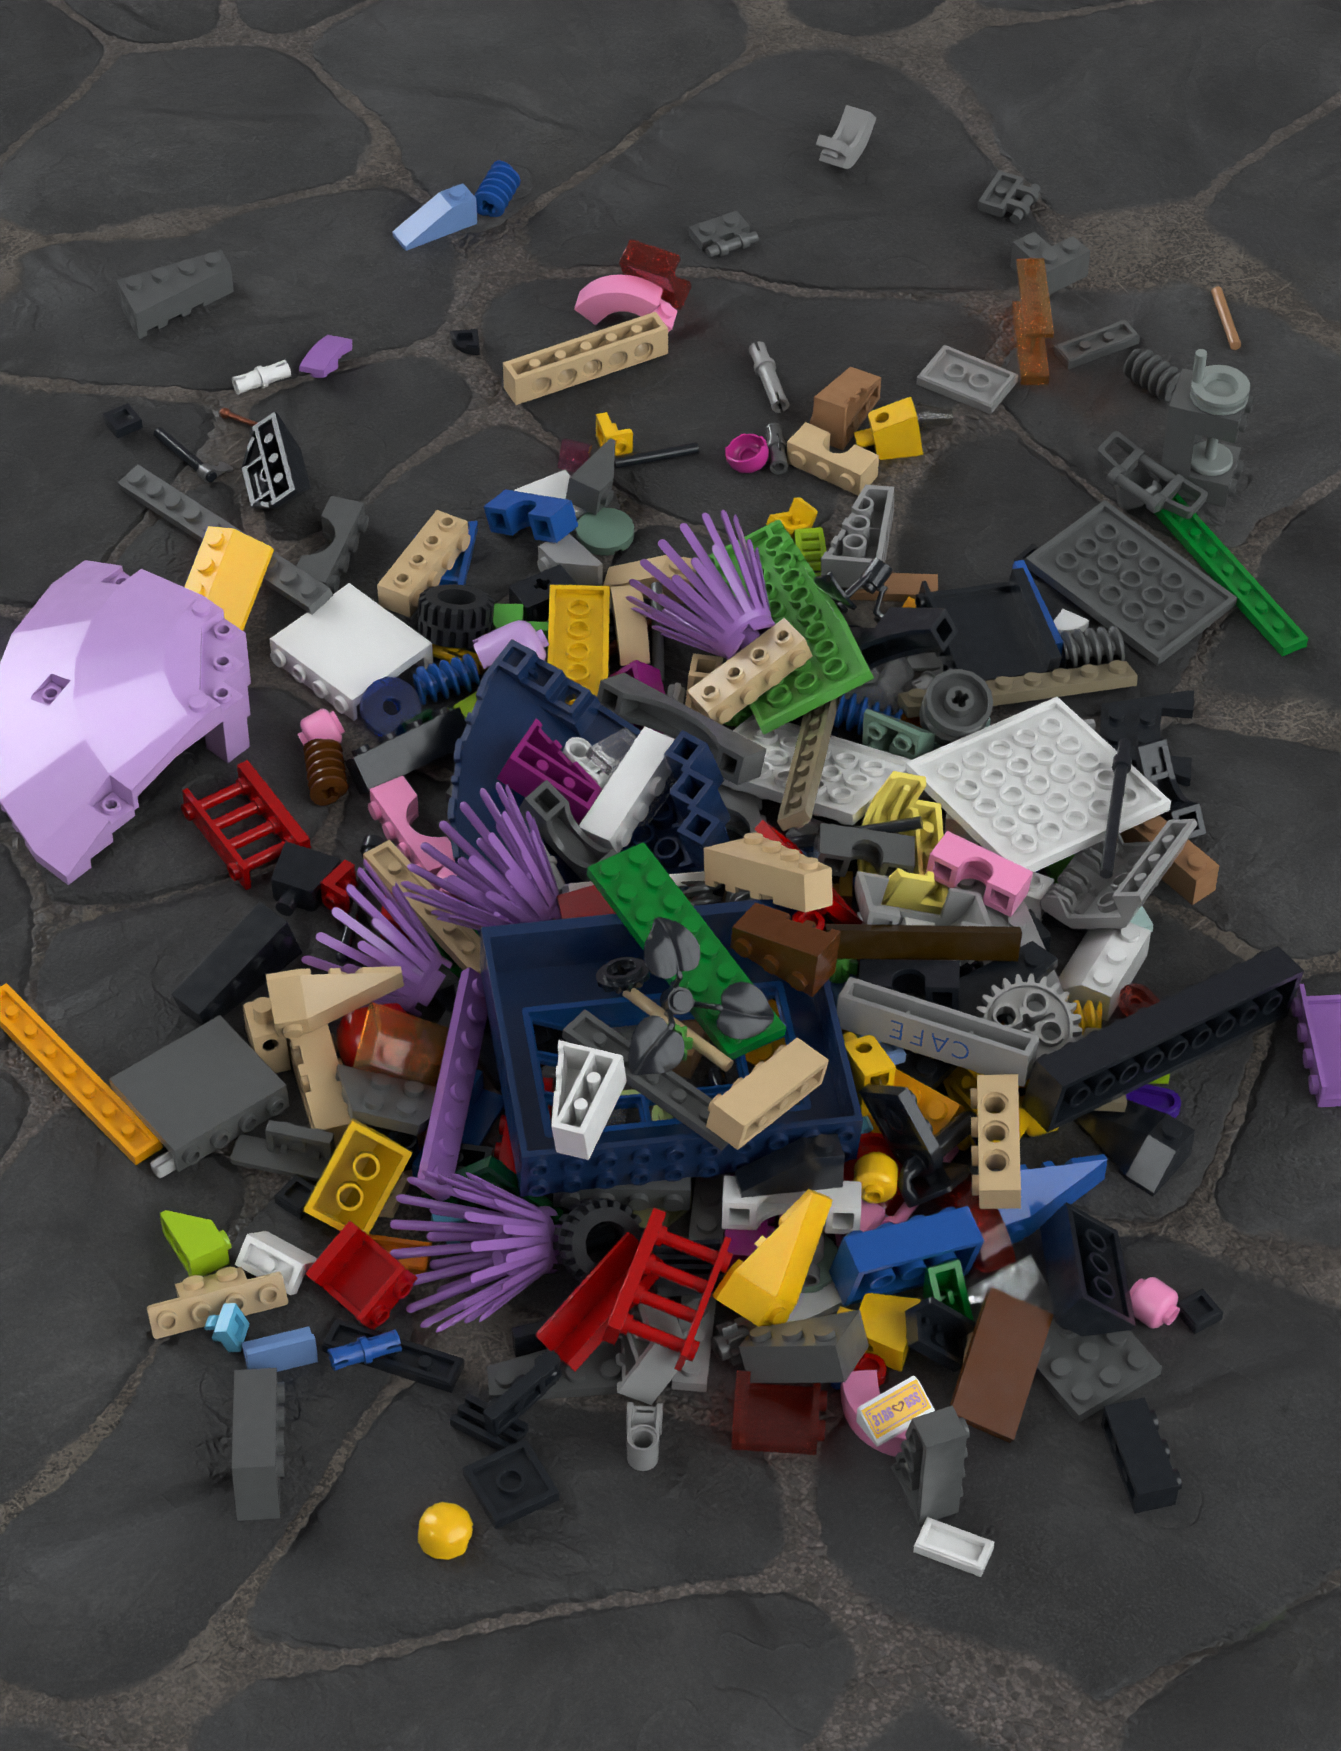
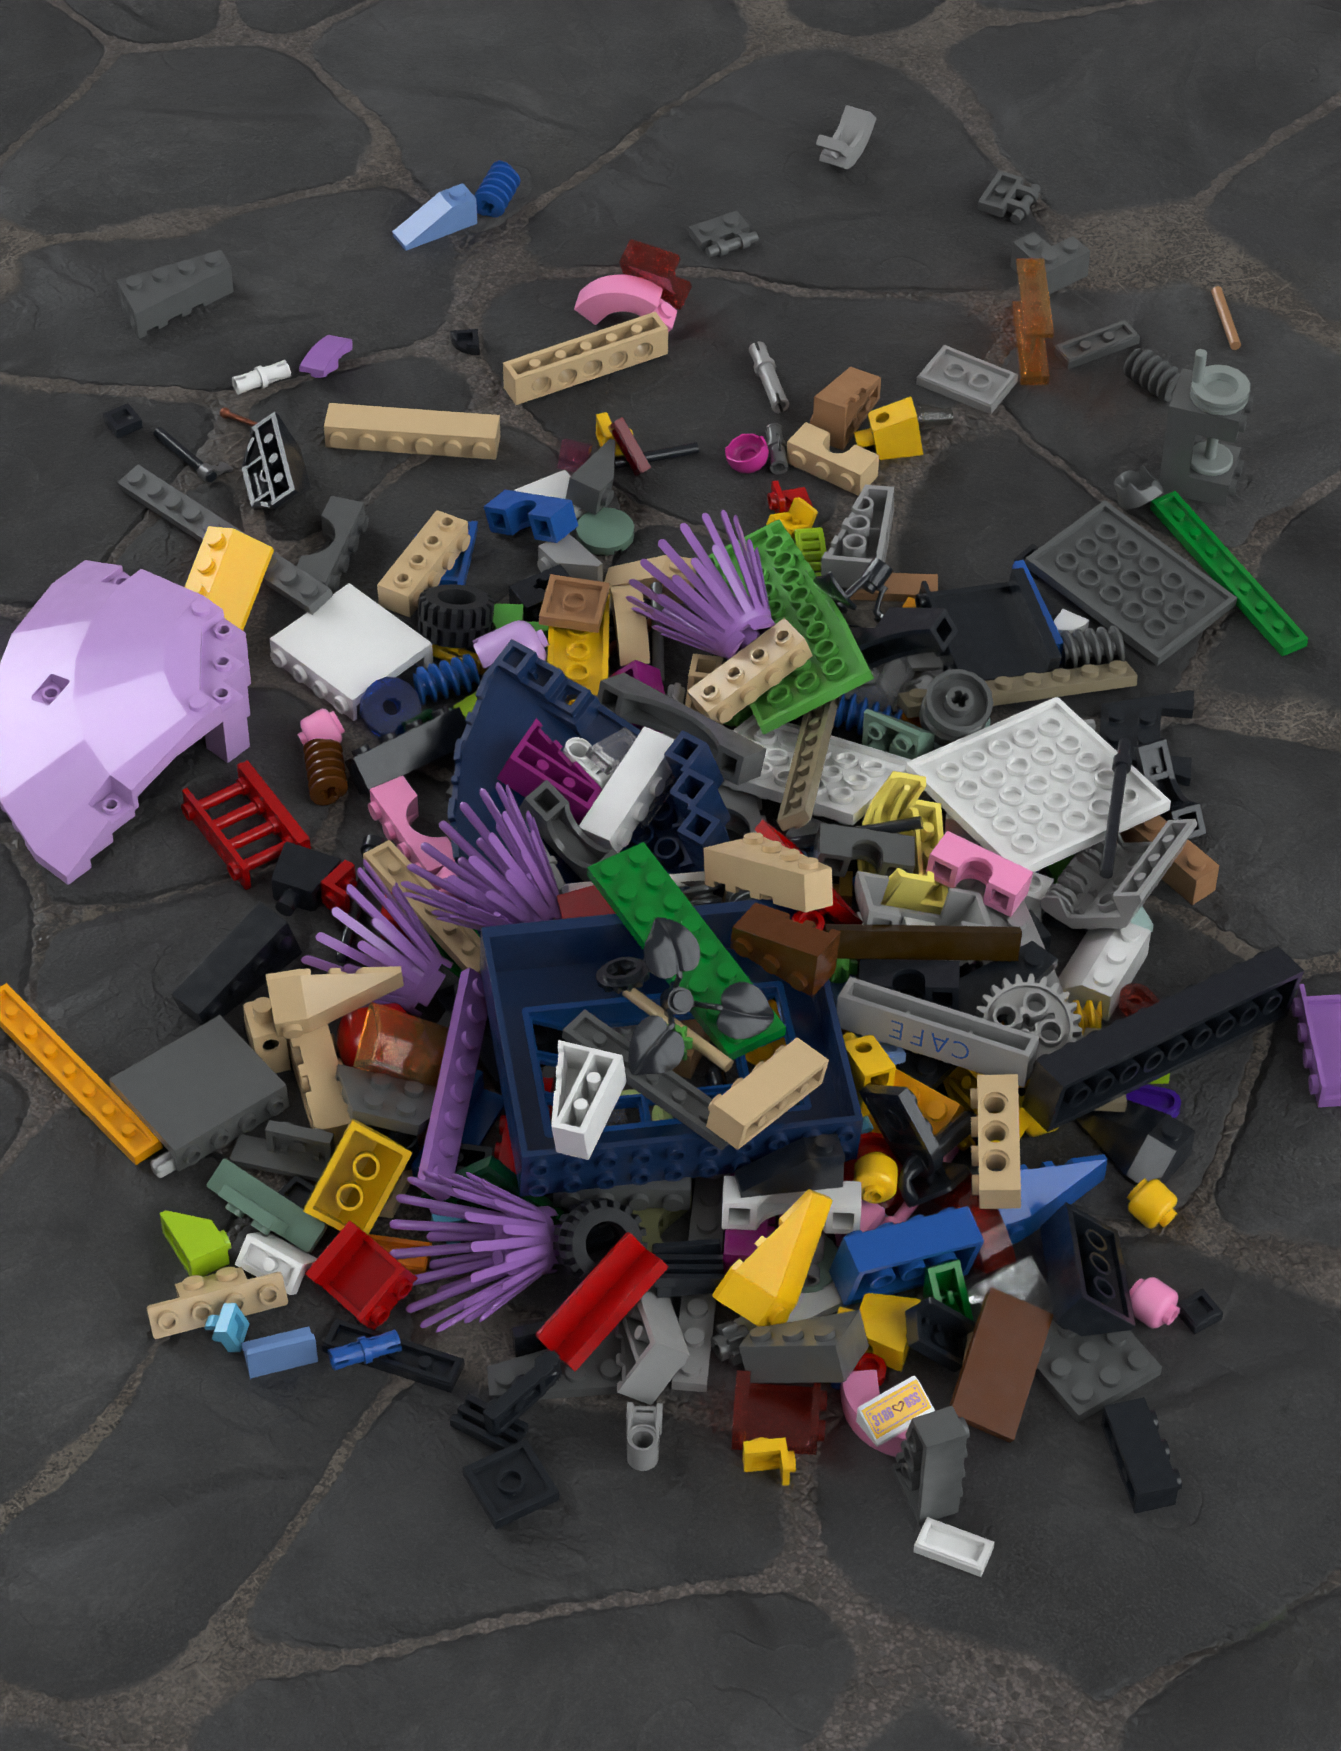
dark grey wedge [232,1368,285,1521] -> none
yellow hair [418,1502,473,1560] -> none
red fence [602,1208,733,1371] -> none
dark grey bar [1096,431,1208,519] -> none
none -> sand green bracket [207,1159,328,1254]
none -> tan brick [324,403,500,460]
none -> medium nougat plate [539,574,610,633]
none -> dark red tile [608,417,651,476]
none -> yellow bracket [742,1437,796,1486]
none -> red bracket [767,480,813,514]
none -> yellow head [1126,1178,1178,1229]

